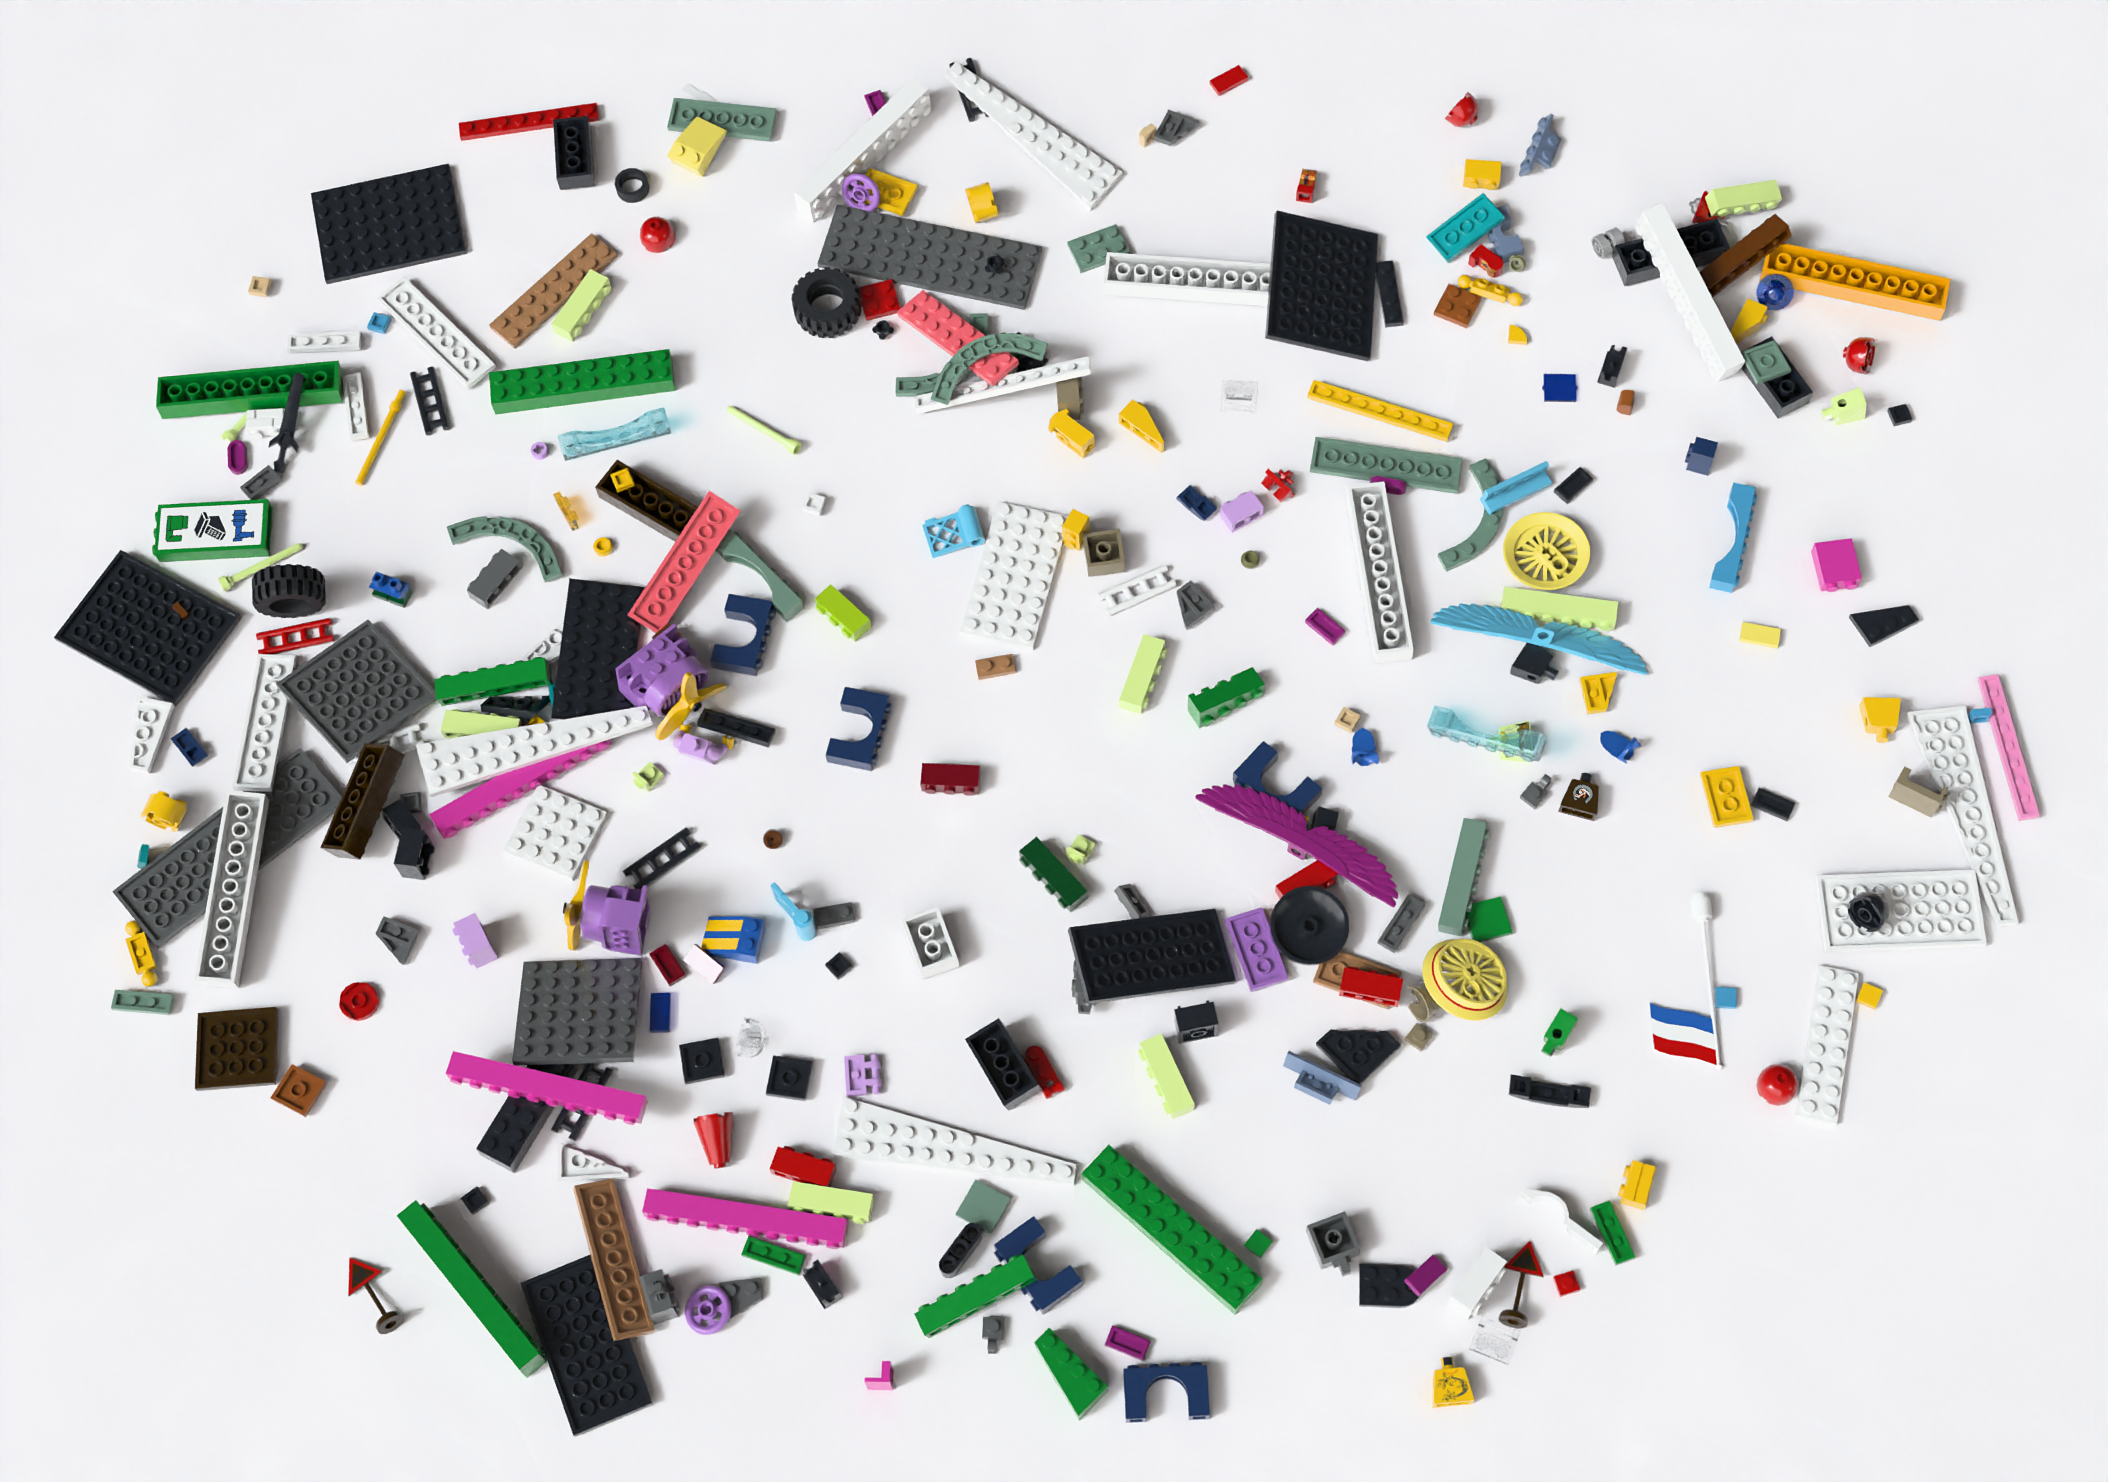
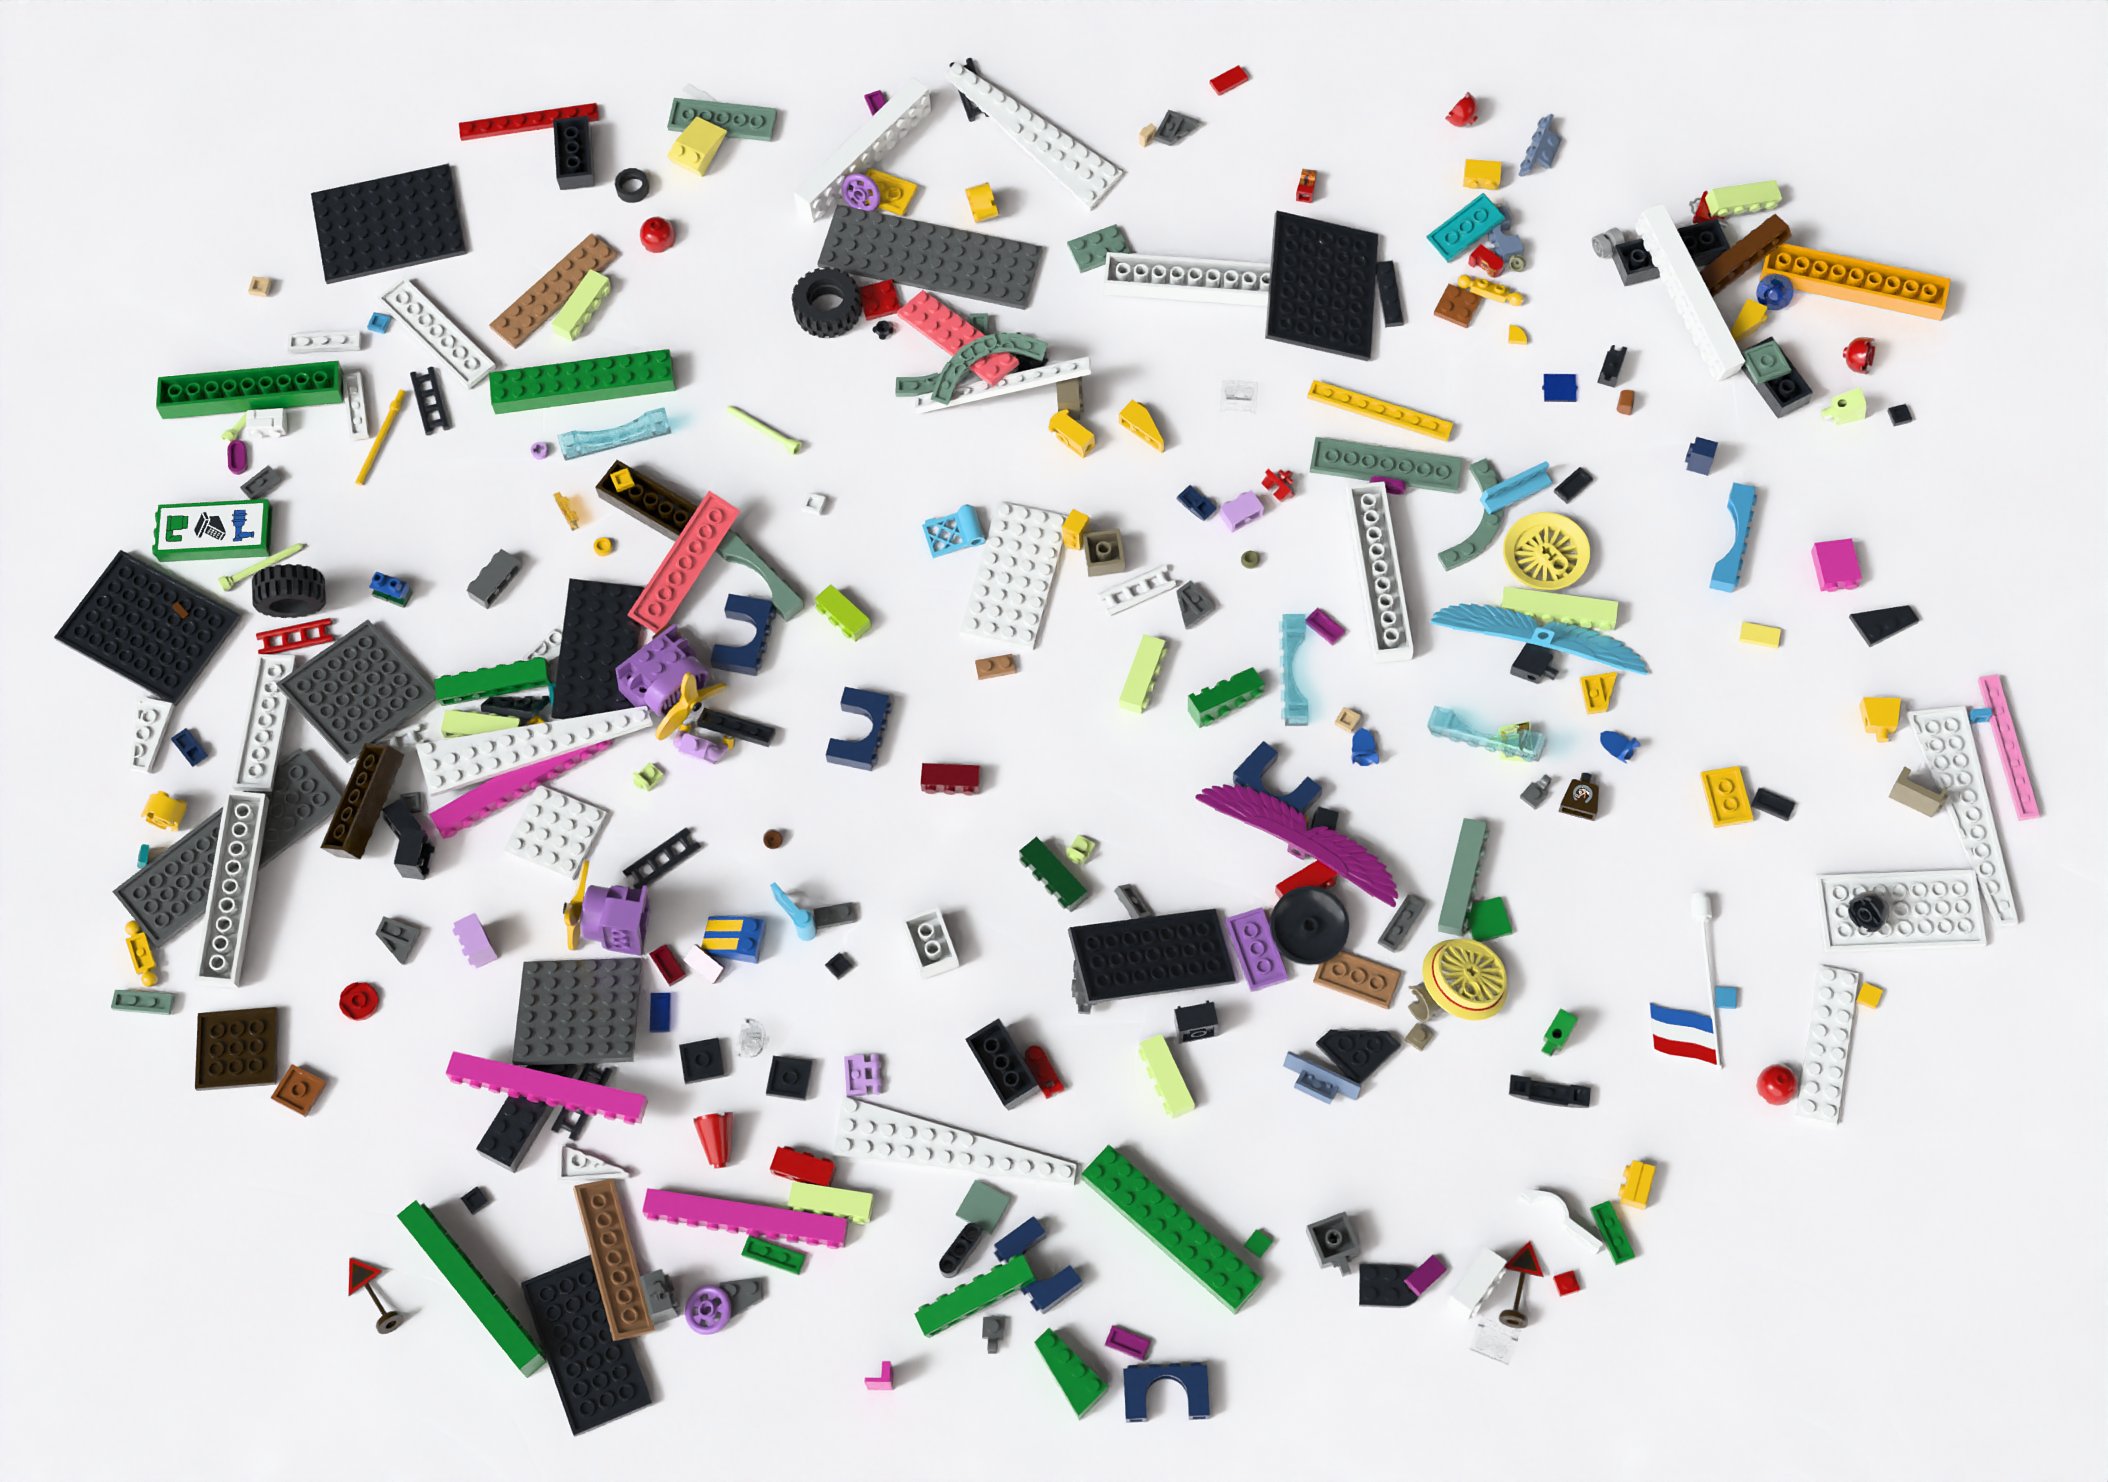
black sword [268,373,304,474] -> none
sand green plate [446,516,563,583] -> none
black hinge [803,1259,842,1310] -> none
black plate [985,256,1004,274] -> none
red brick [1339,967,1403,1007] -> none
yellow torso [1432,1357,1474,1408] -> none
none -> clear light blue arch [1278,614,1309,726]

